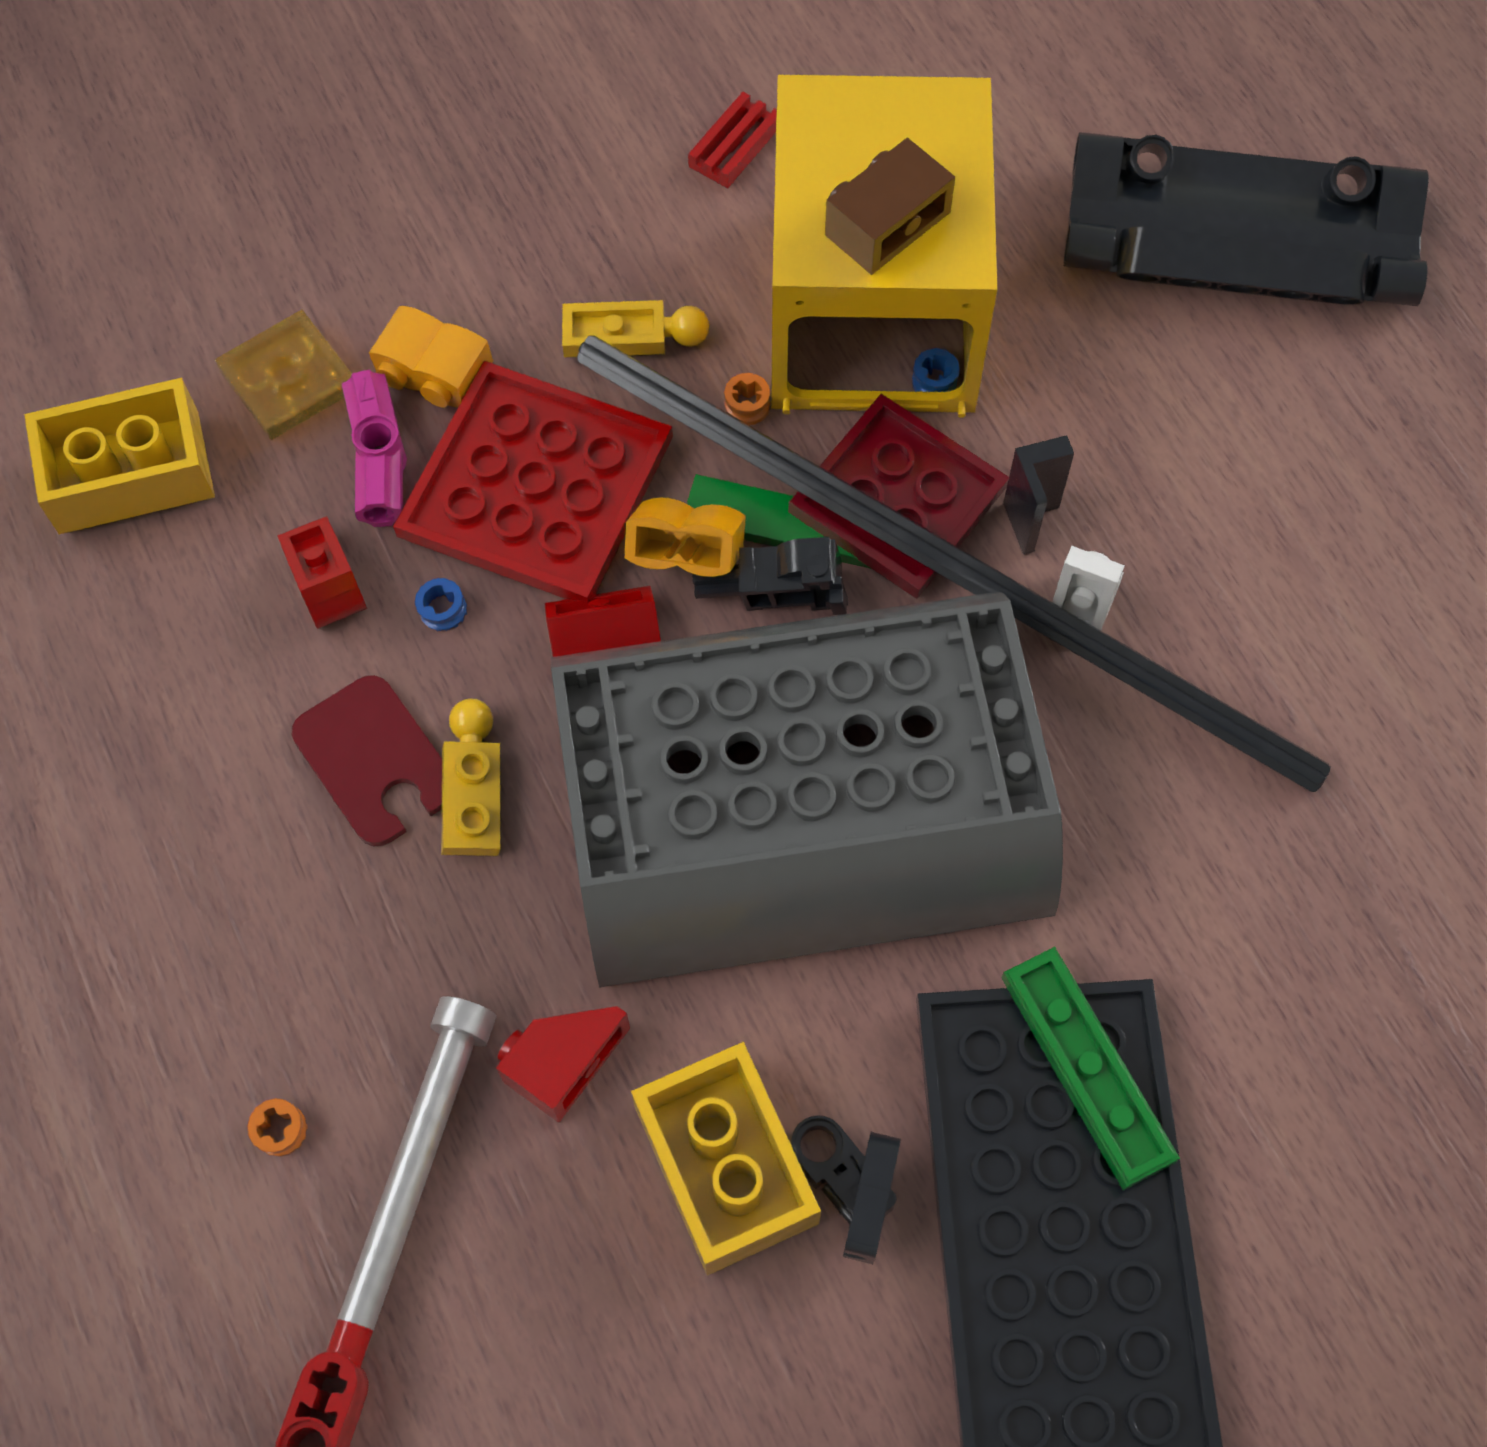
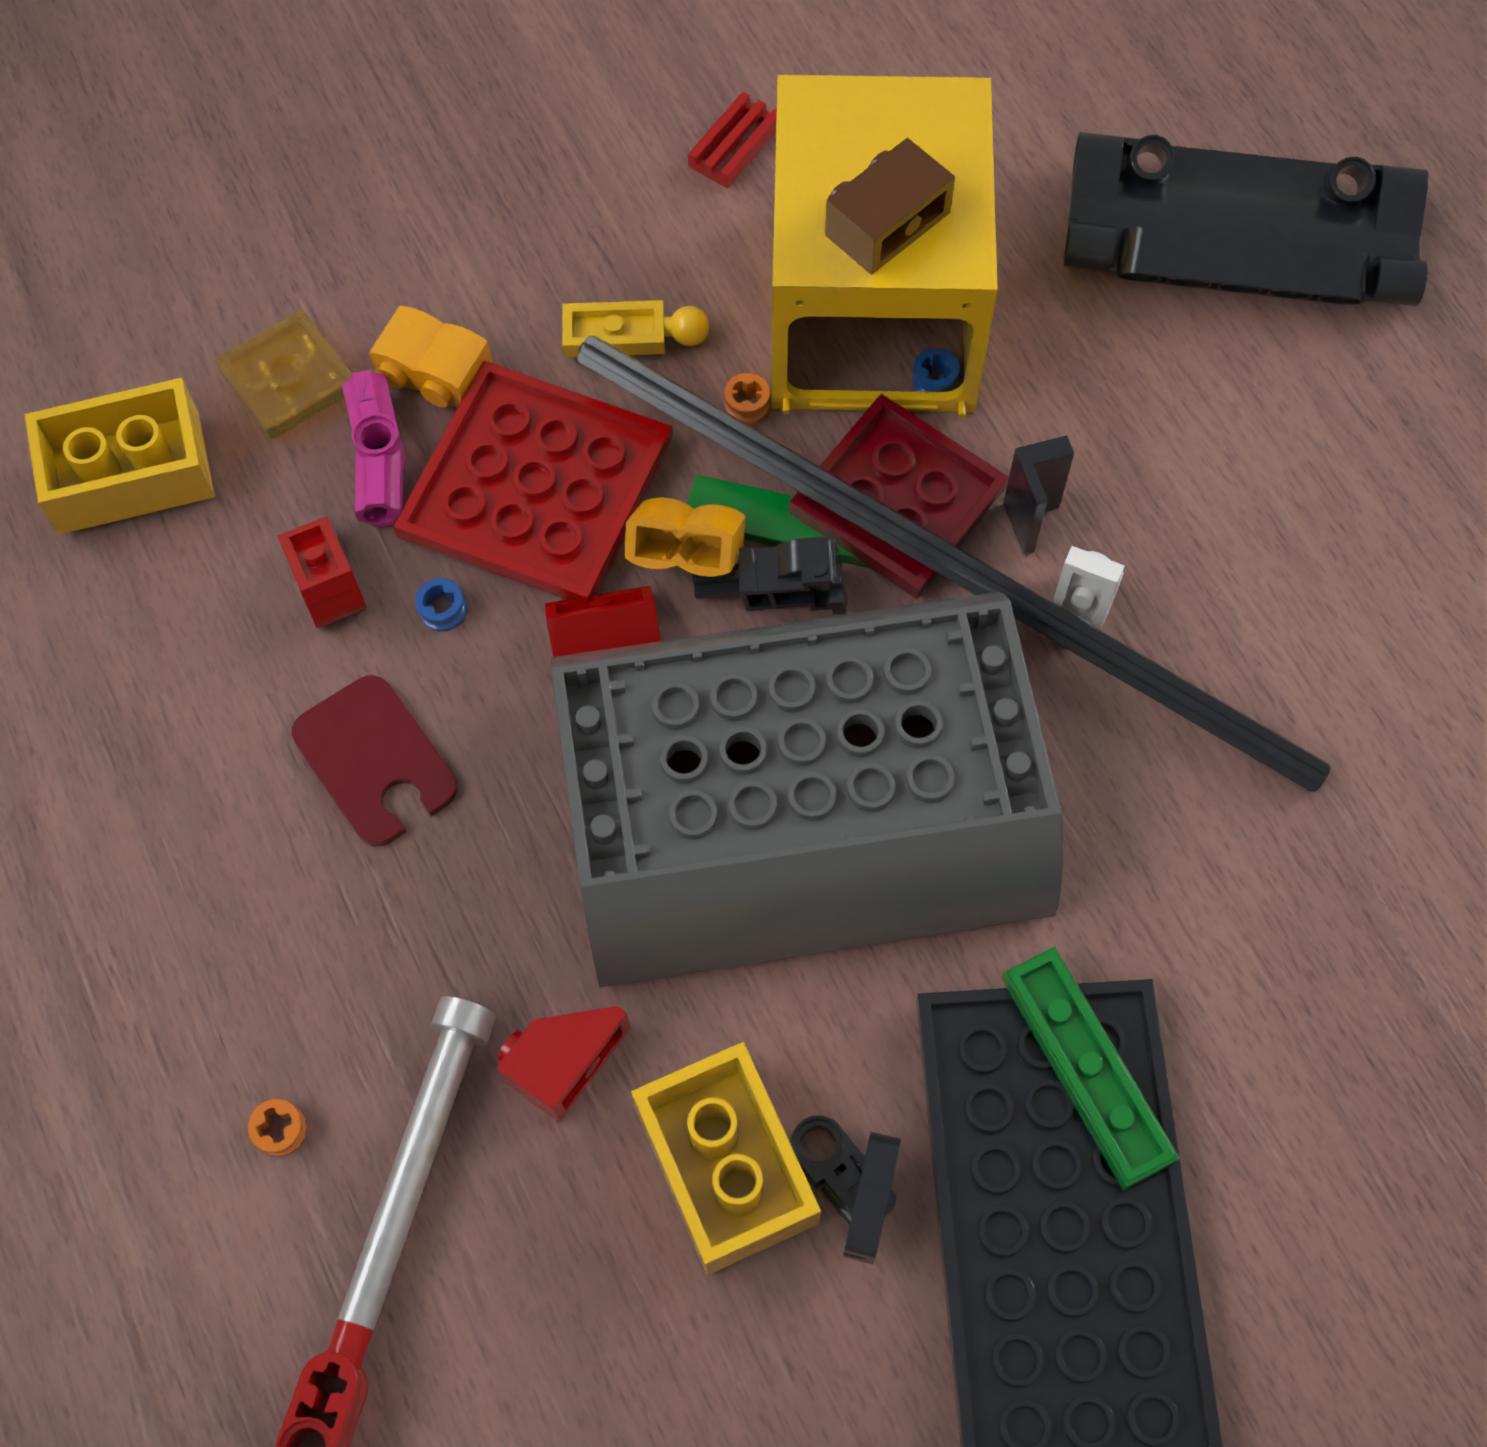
yellow plate [441,698,500,856] -> none

